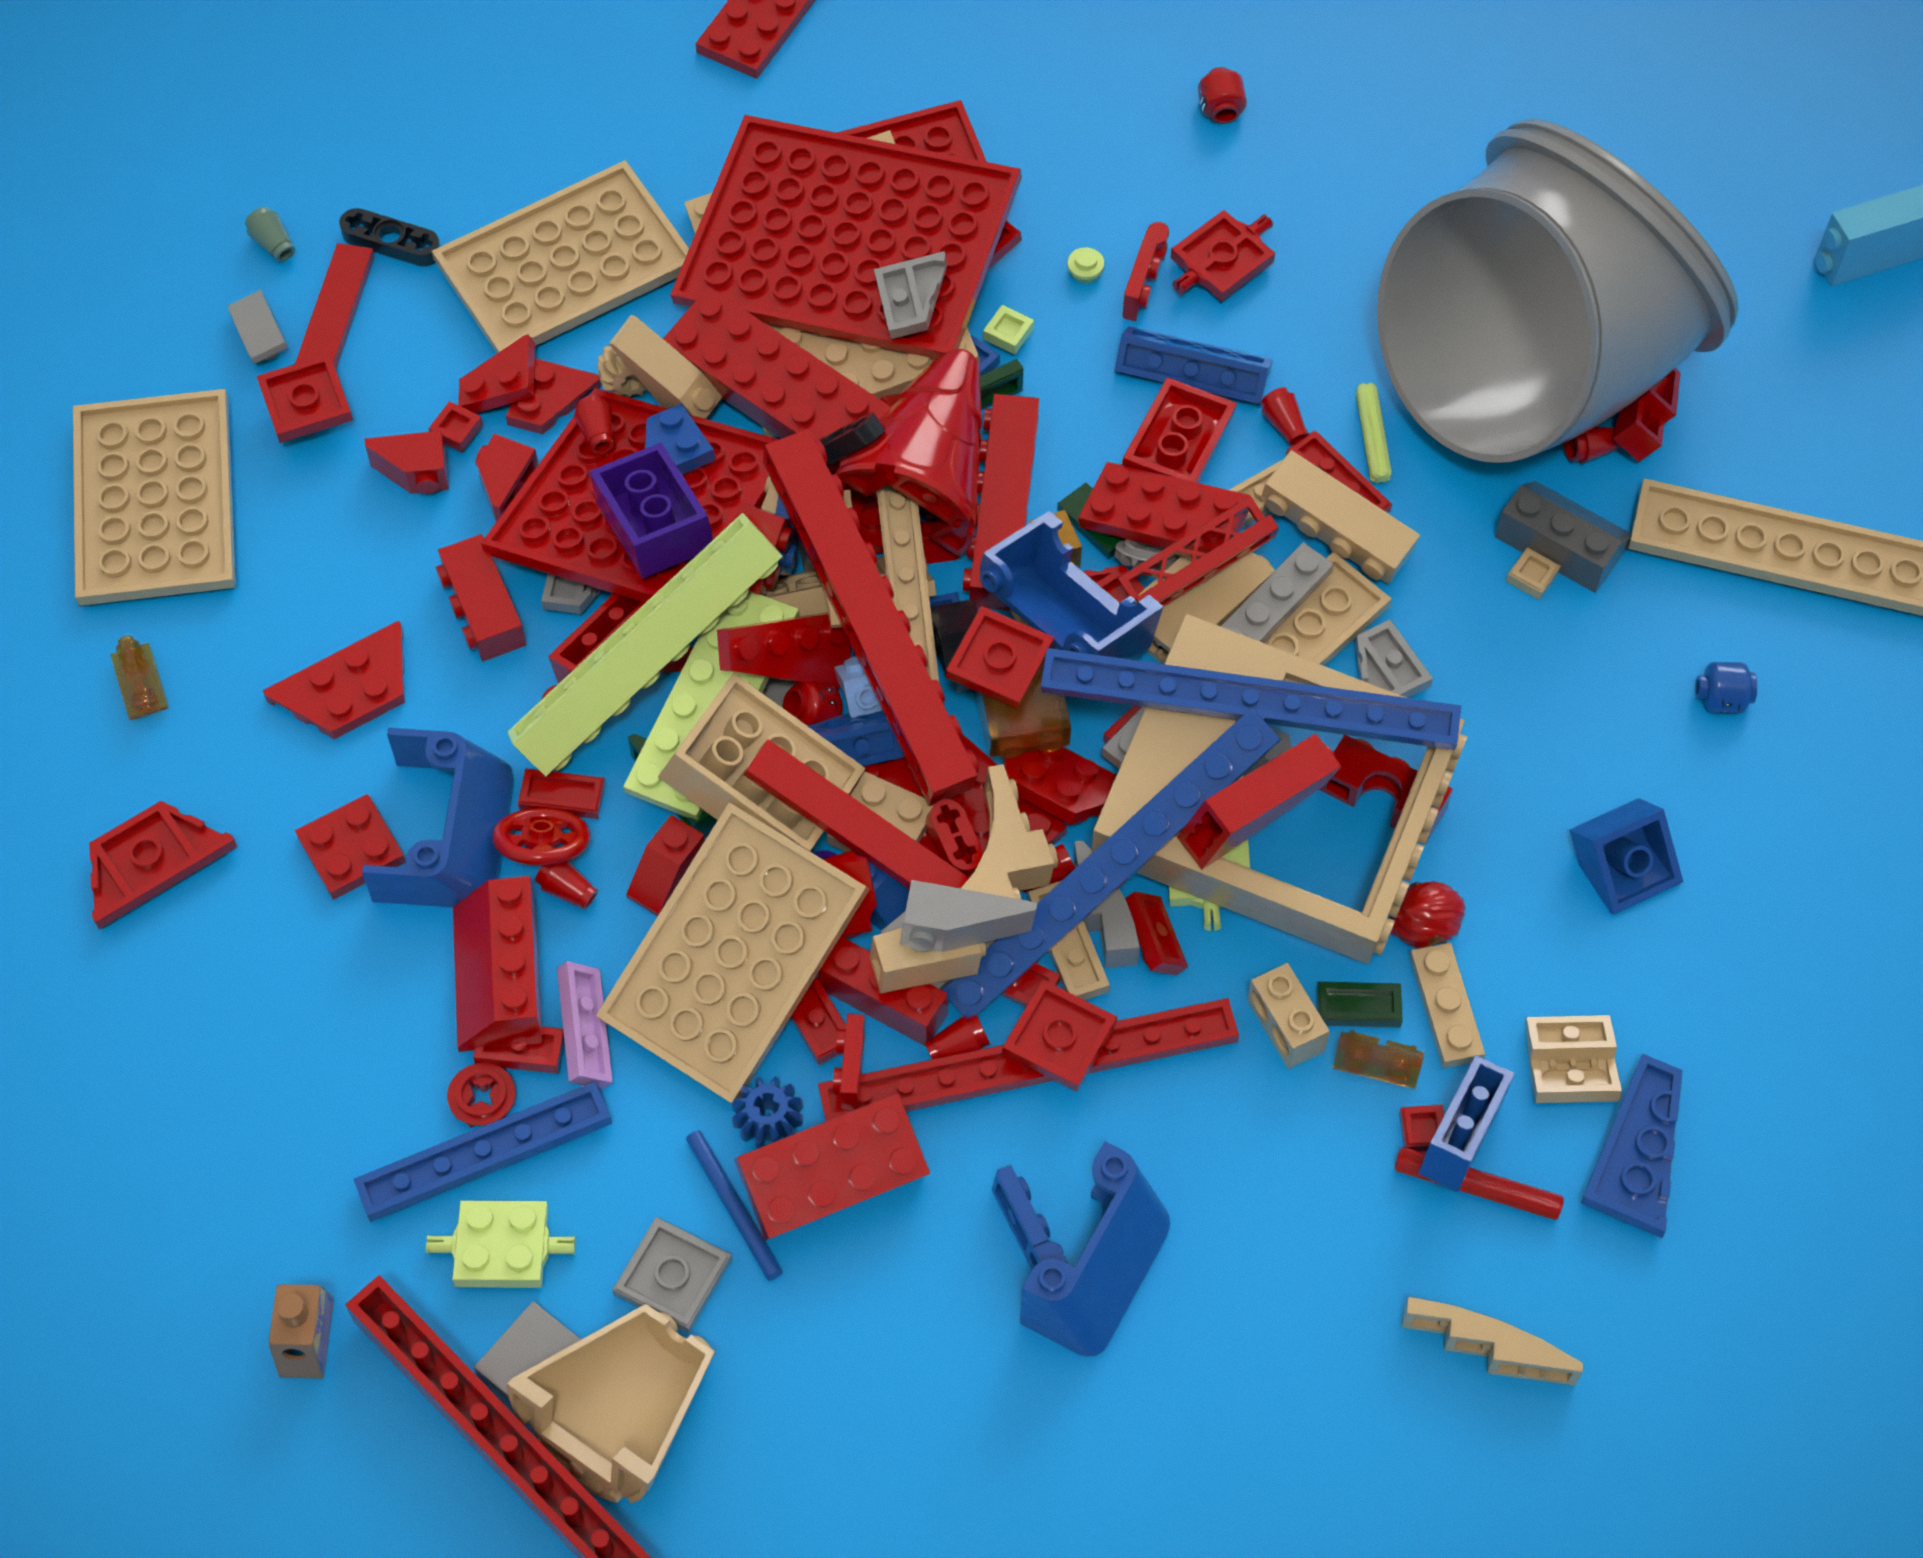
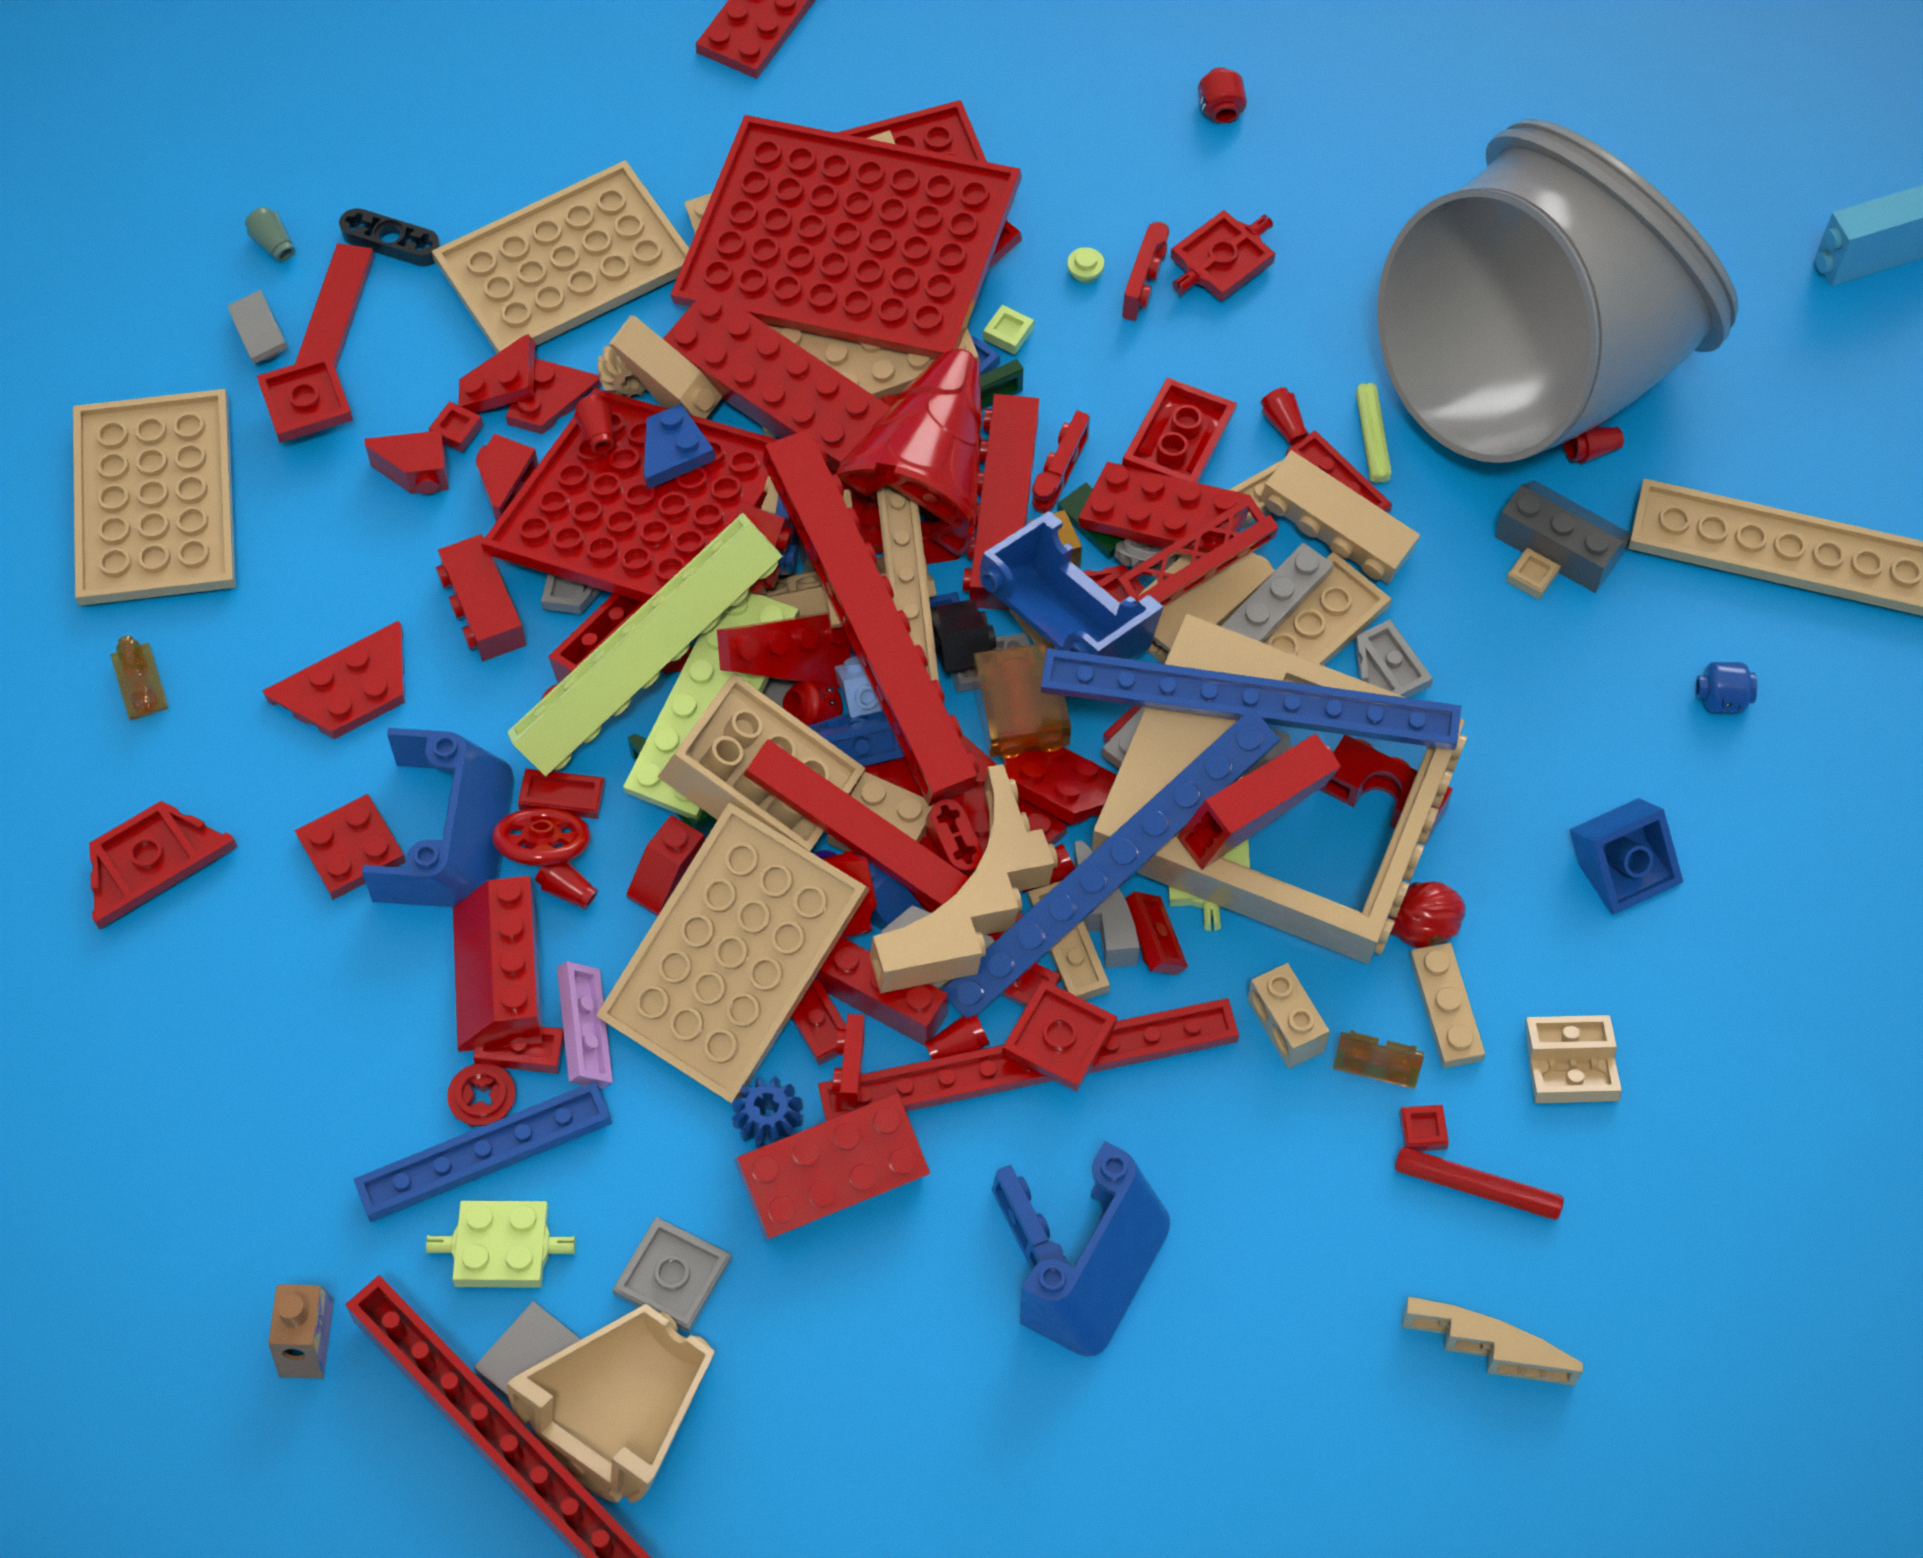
dark purple brick [589,442,713,579] -> none
blue bar [686,1130,783,1281] -> none
black beam [819,412,885,466] -> none
light grey wing [874,251,948,339] -> none
light grey slope [900,880,1037,952] -> none
red plate [946,606,1054,710] -> none
blue fence [1114,326,1273,404] -> none
dark green tile [1316,981,1403,1028] -> none
blue brick [1418,1055,1515,1192] -> none
blue wing [1581,1054,1683,1238] -> none
red slope [1613,368,1681,462] -> none
none -> red hinge [1032,410,1090,514]

